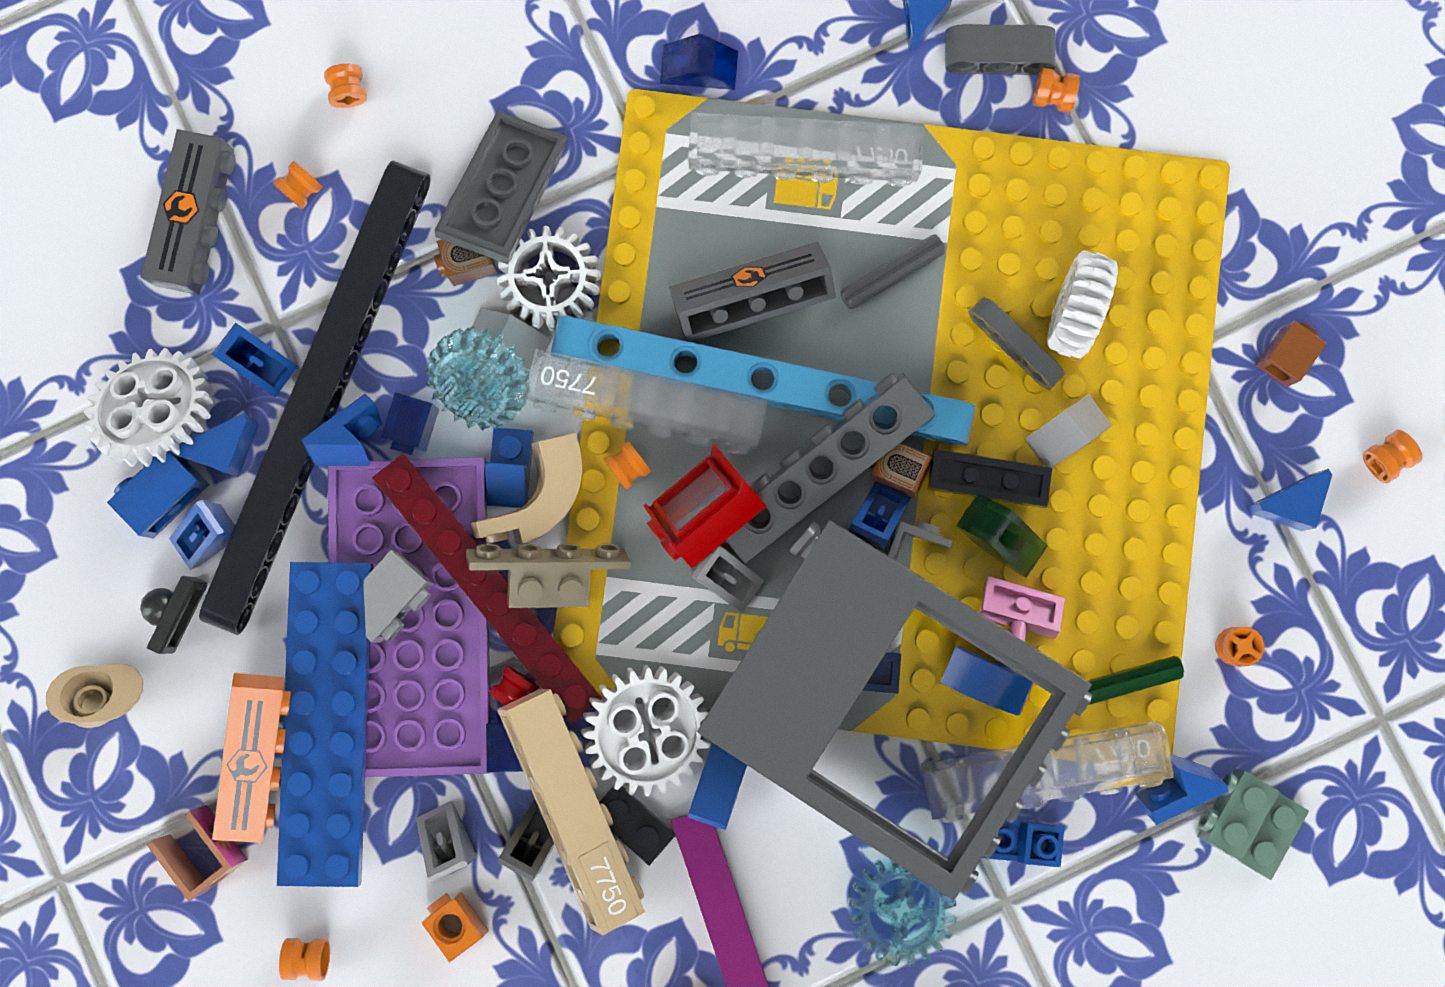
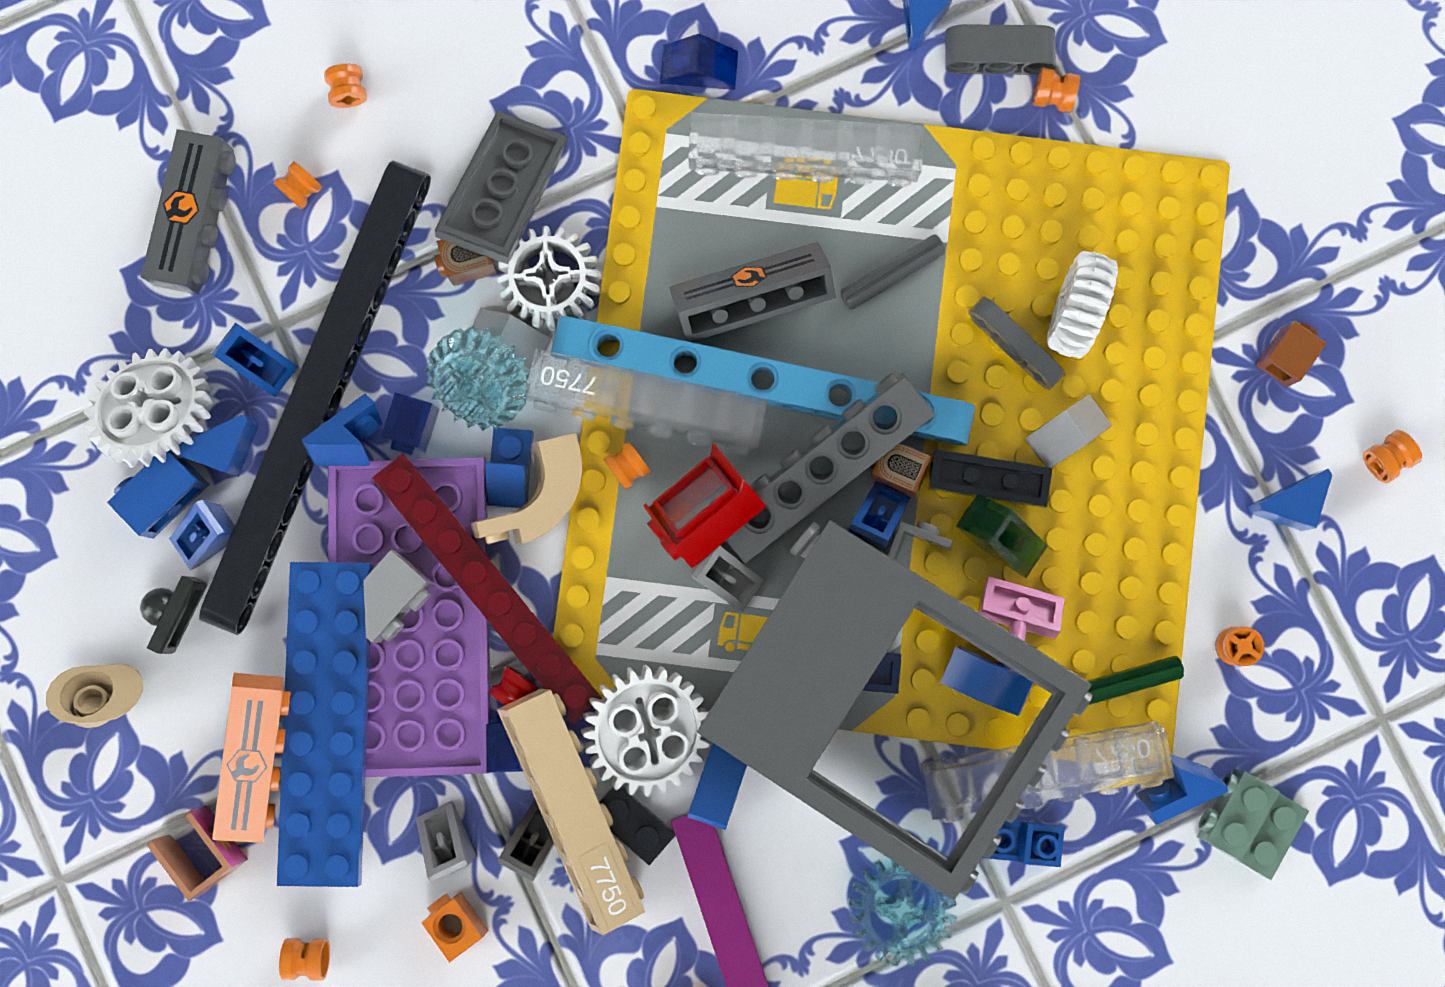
dark tan bracket [466,544,631,608] -> none

